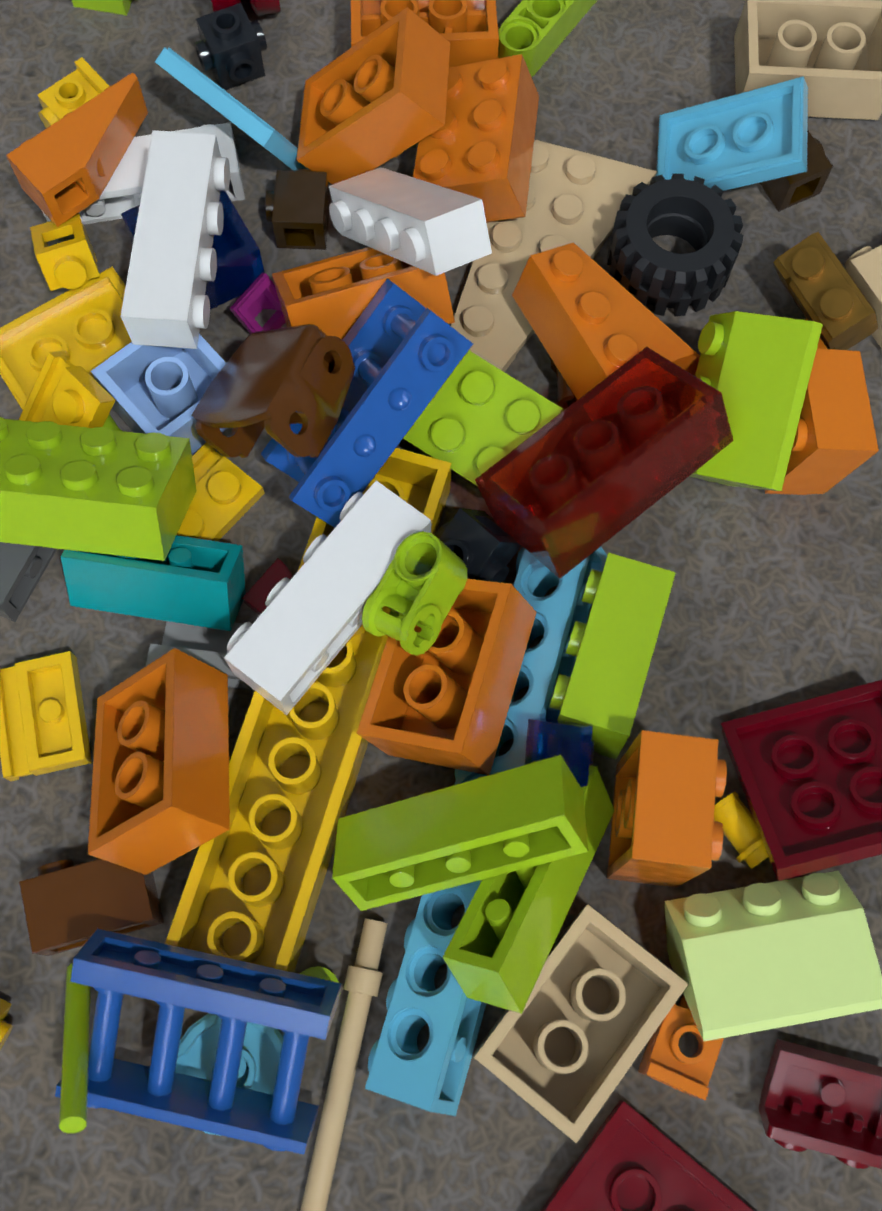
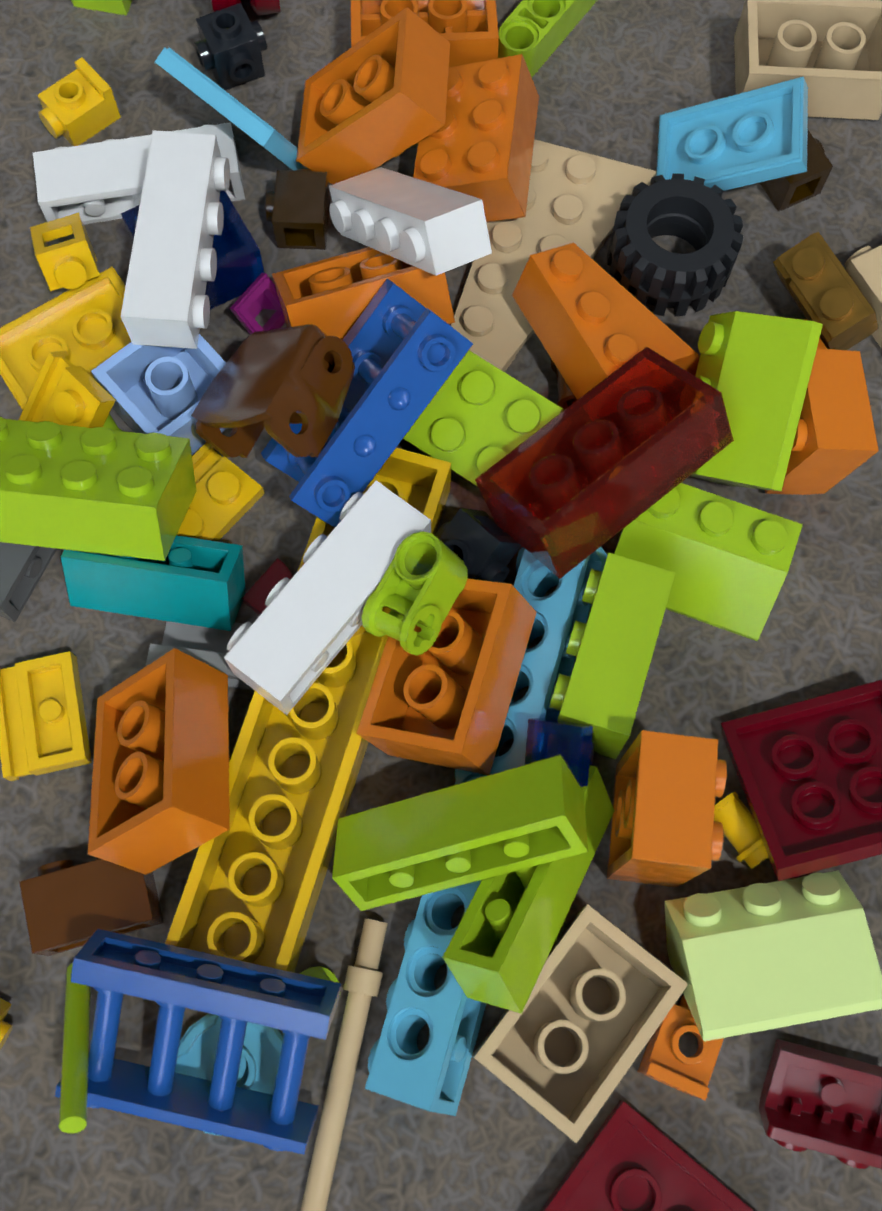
orange slope [6,72,148,227] -> none
none -> lime slope [614,470,803,641]

